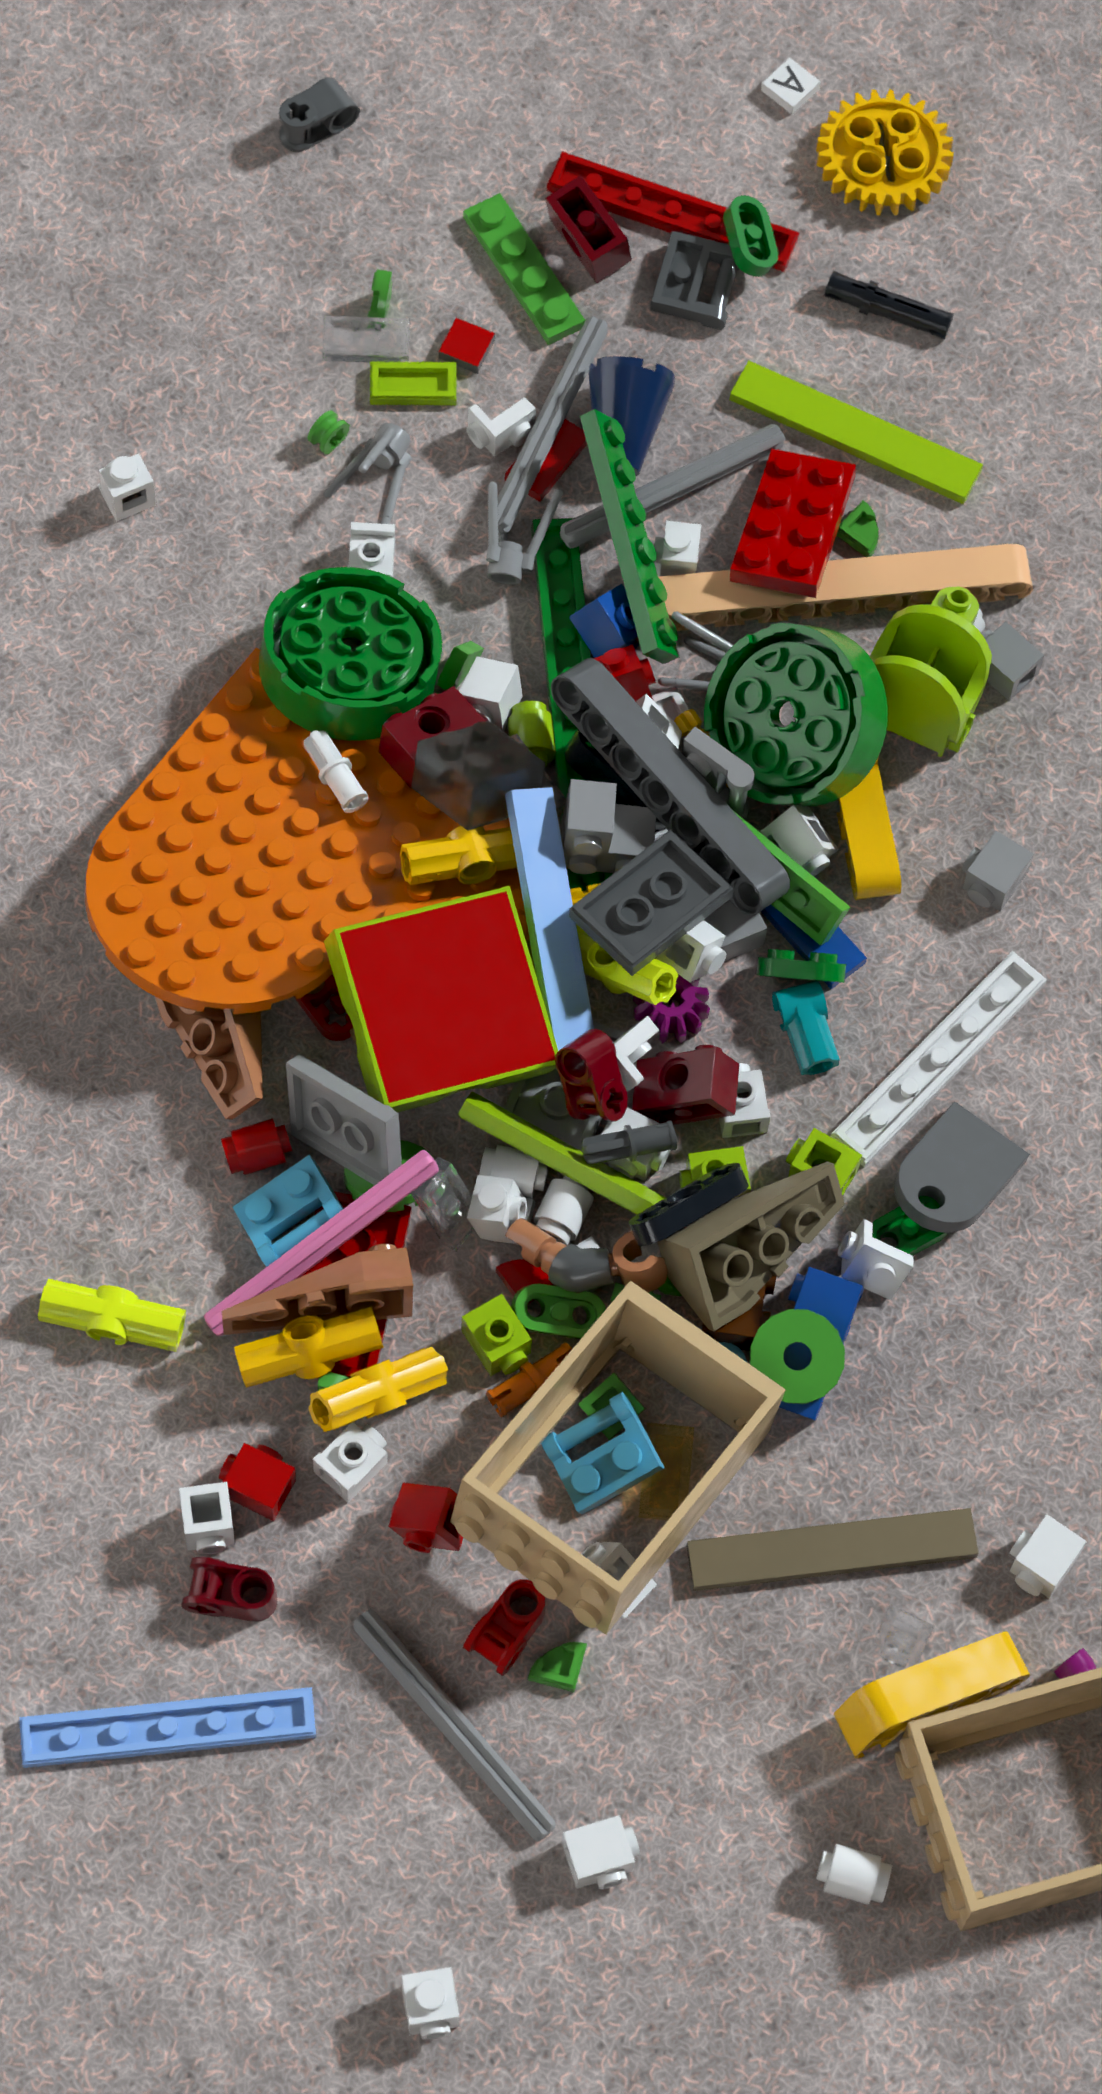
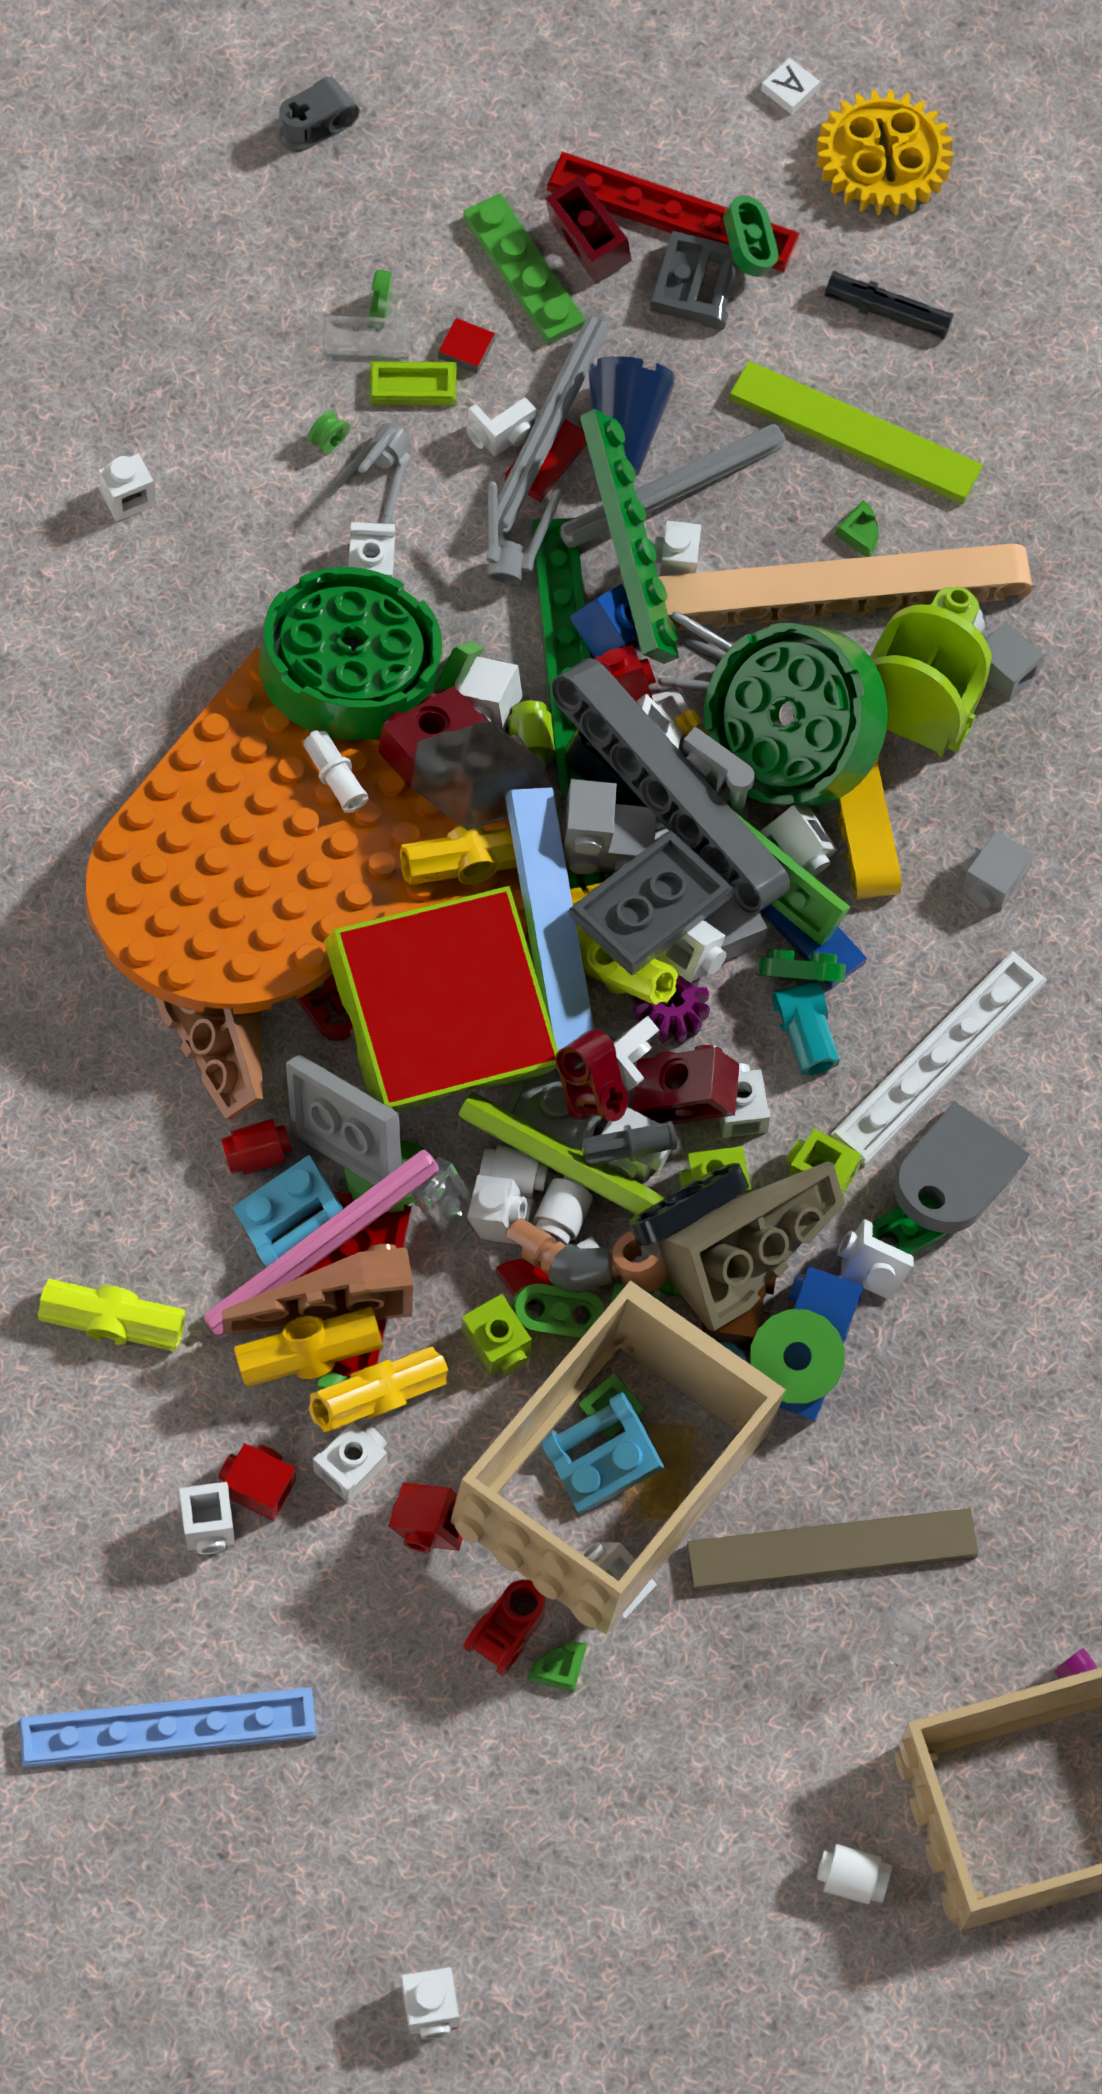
dark red piece [181,1557,278,1622] -> none
light grey axle [353,1609,556,1841] -> none
orange pin [486,1342,572,1418] -> none
white brick [562,1815,640,1889] -> none
red plate [730,449,856,598] -> none
yellow beam [833,1631,1031,1759] -> none
white brick [1009,1514,1087,1599] -> none

